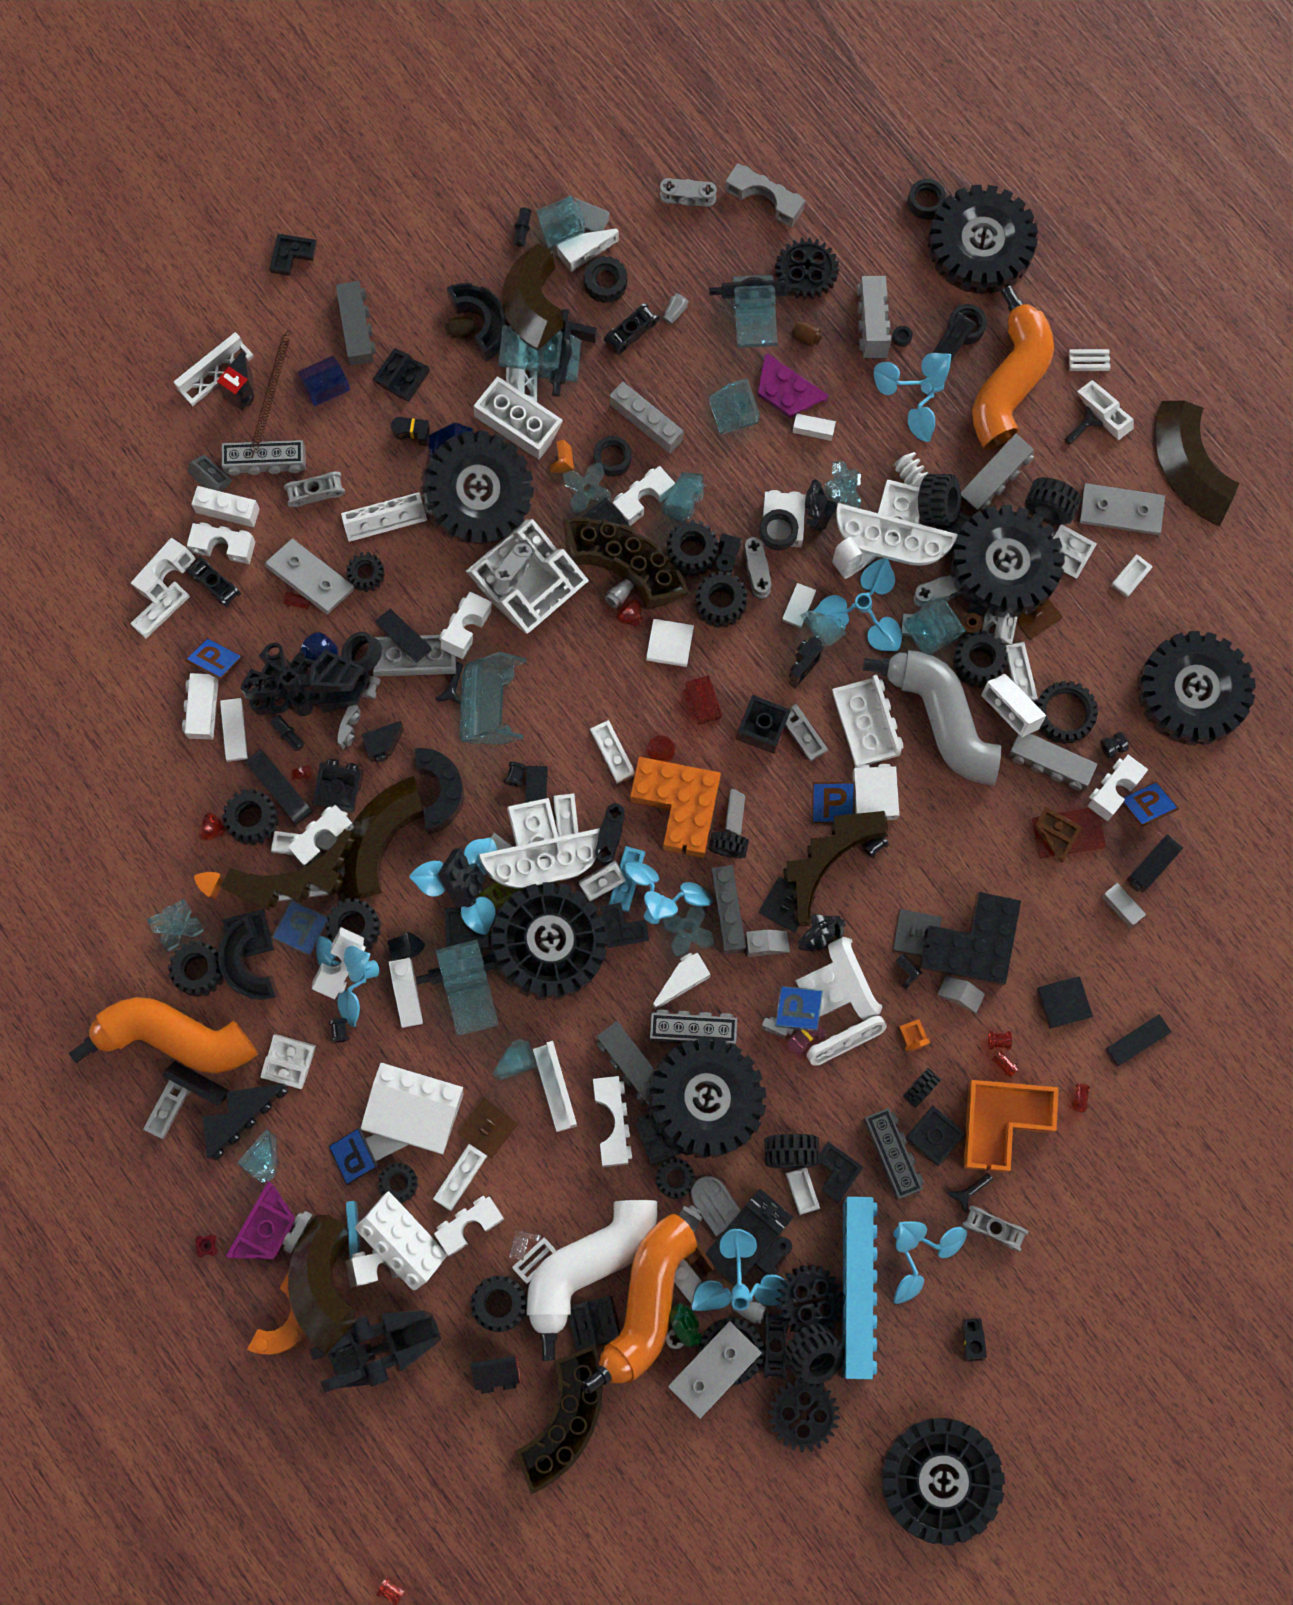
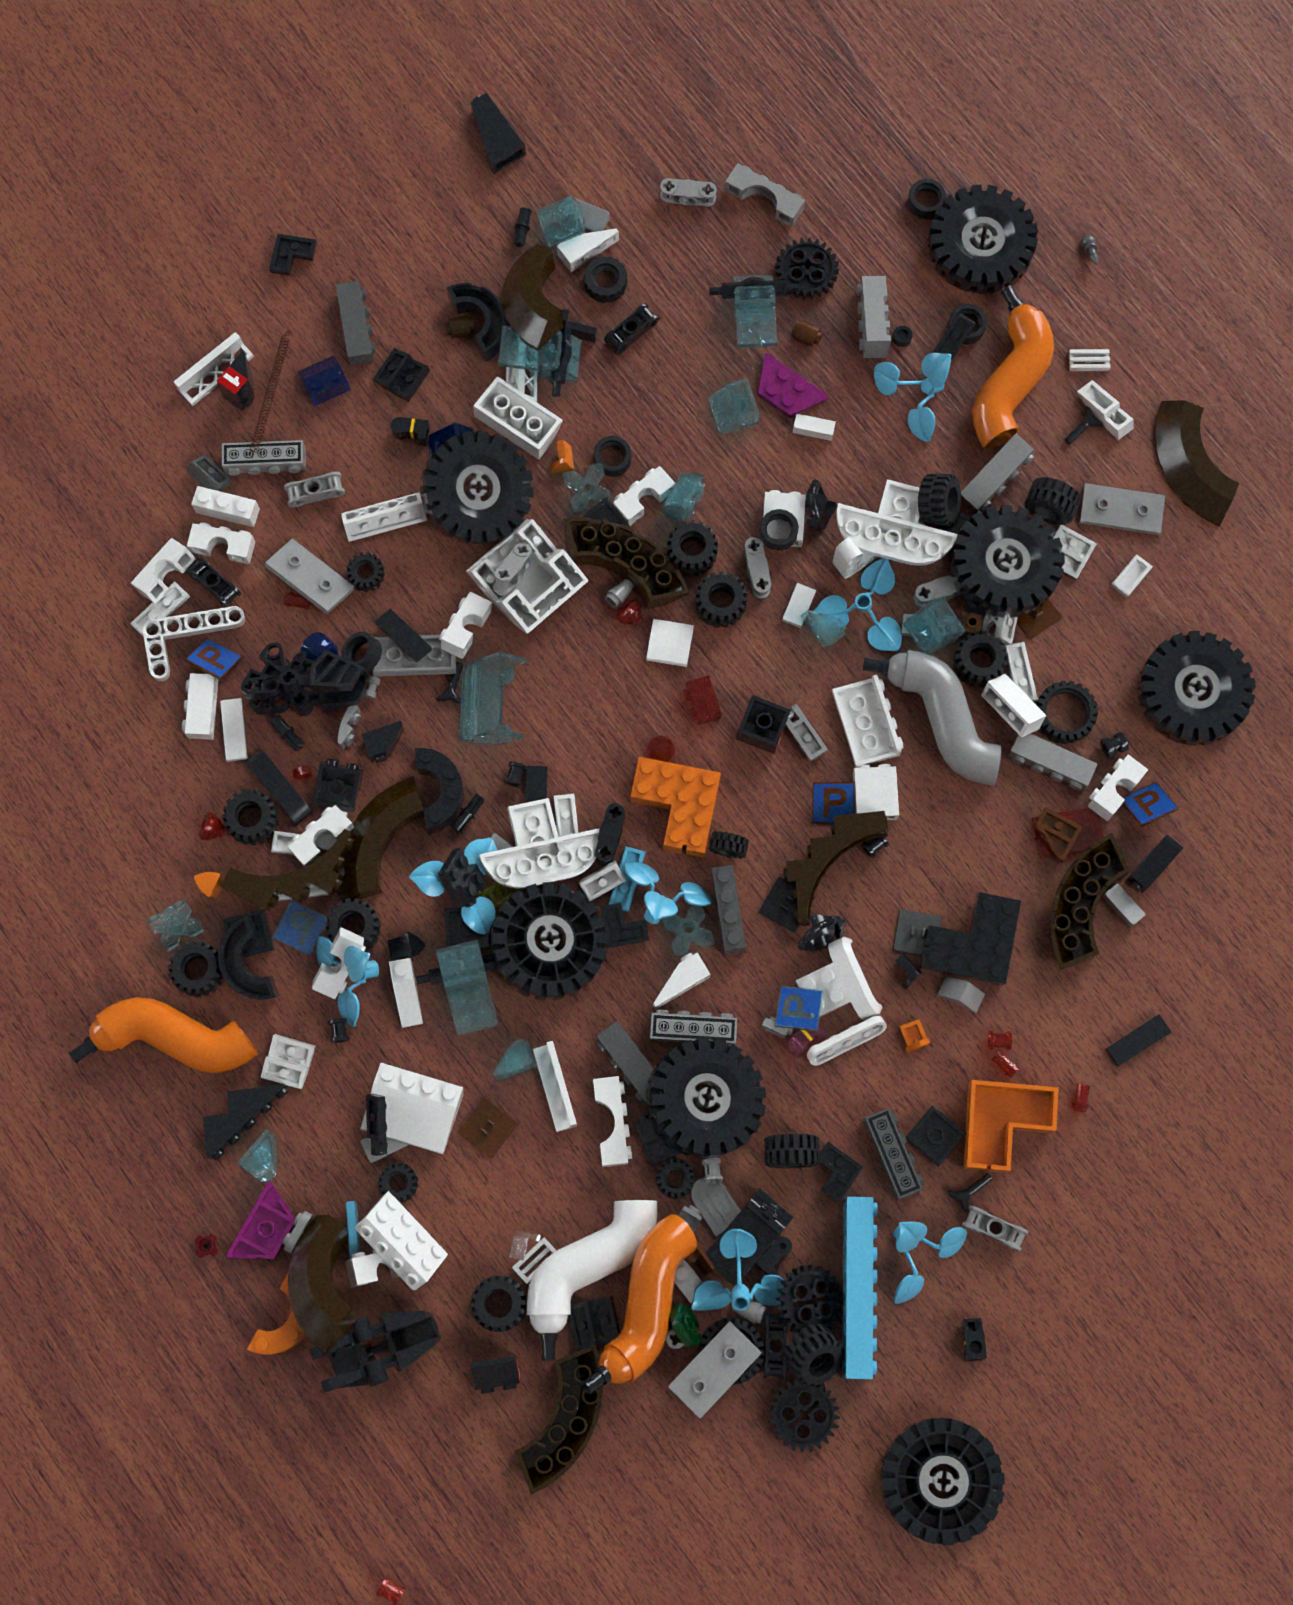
light grey plate [143,1080,191,1140] -> none
black tile [163,1061,230,1106] -> none
blue piece [329,1127,378,1185] -> none
white tile [433,1144,487,1211] -> none
white arch [434,1196,505,1256] -> none
white tile [590,720,635,785] -> none
light grey brick [610,382,684,454] -> none
light grey cone [662,293,689,325] -> none
black leg [716,533,741,575] -> none
light grey slope [725,789,745,835] -> none
light grey slope [745,930,790,957] -> none
white tile [786,1168,820,1216] -> none
black plate [789,636,824,689] -> none
clear light blue plant [825,460,861,509] -> none
white piece [894,452,929,488] -> none
black tyre [903,1068,941,1108] -> none
black slope [1036,976,1093,1029] -> none
none -> white beam [143,606,245,682]
none -> black hinge [366,1094,388,1156]
none -> black axle [451,794,484,833]
none -> black slope [470,92,526,174]
none -> light grey bush [702,1157,723,1184]
none -> dark brown brick [1050,834,1130,970]
none -> dark grey bar [1080,235,1098,265]

